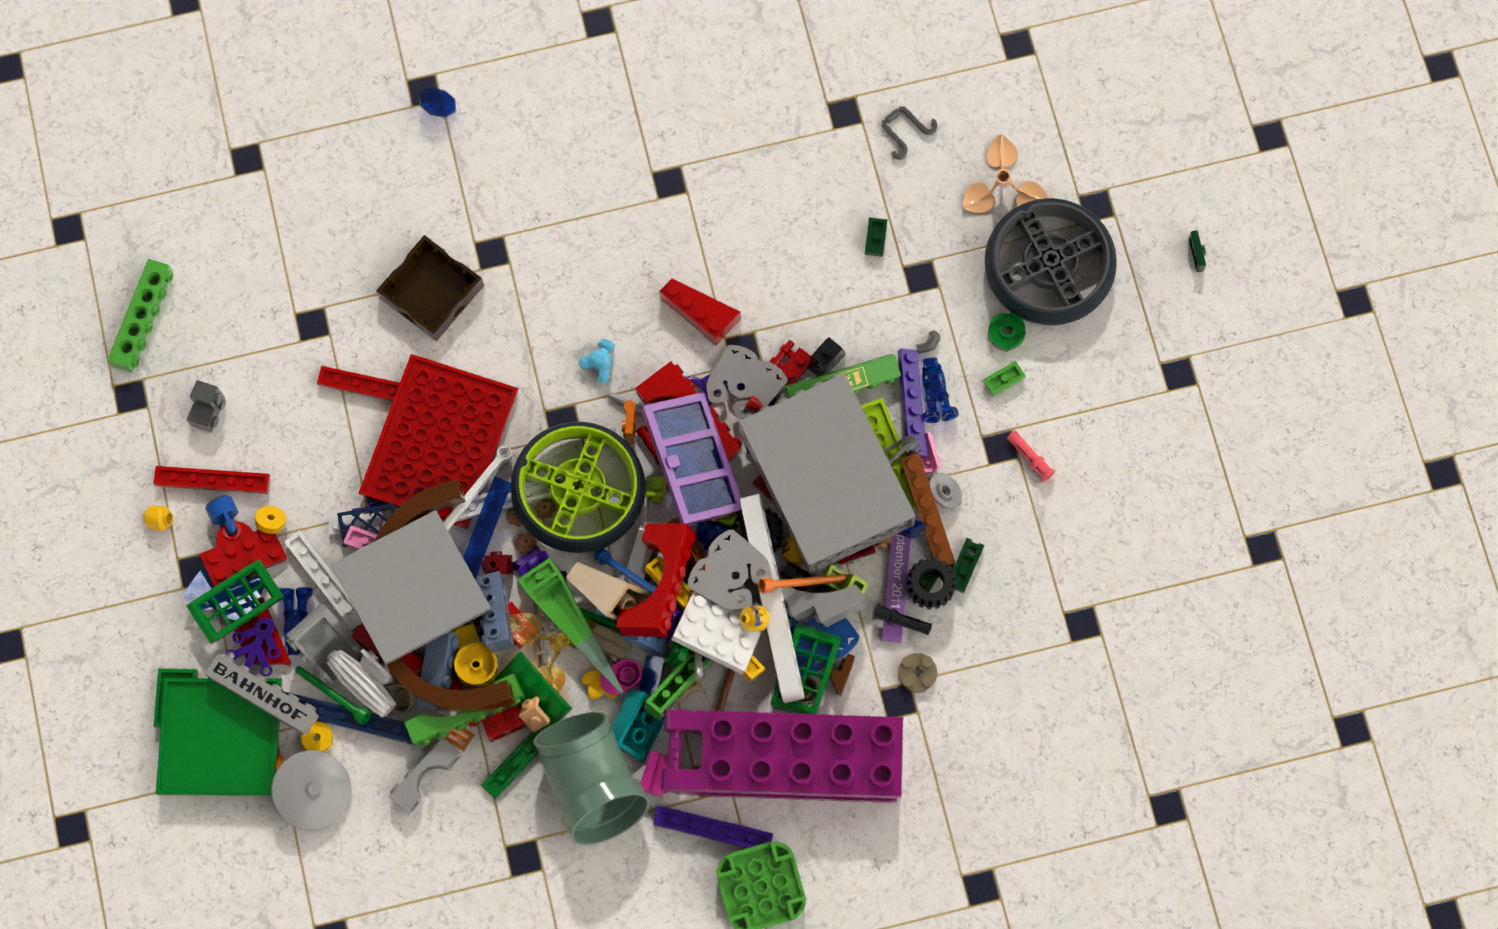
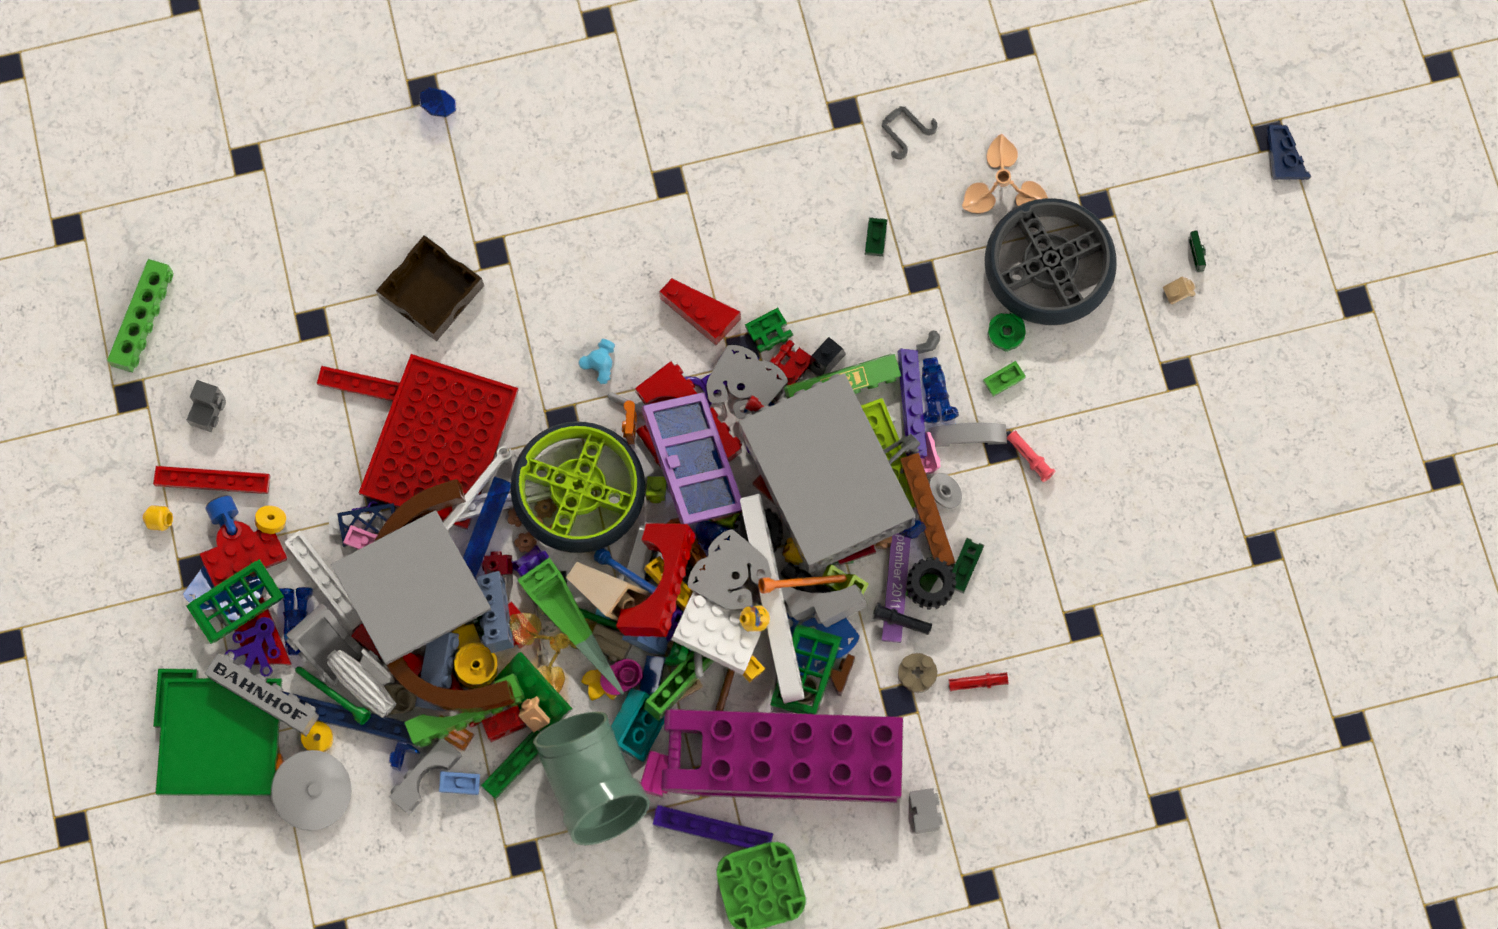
none -> clear blue plate [389,741,420,771]
none -> medium blue plate [439,772,480,795]
none -> green plate [745,307,793,353]
none -> light grey brick [909,788,943,834]
none -> light grey slope [929,423,1007,447]
none -> red pin [948,672,1009,691]
none -> tan bracket [1163,277,1196,305]
none -> dark blue wing [1267,125,1311,180]

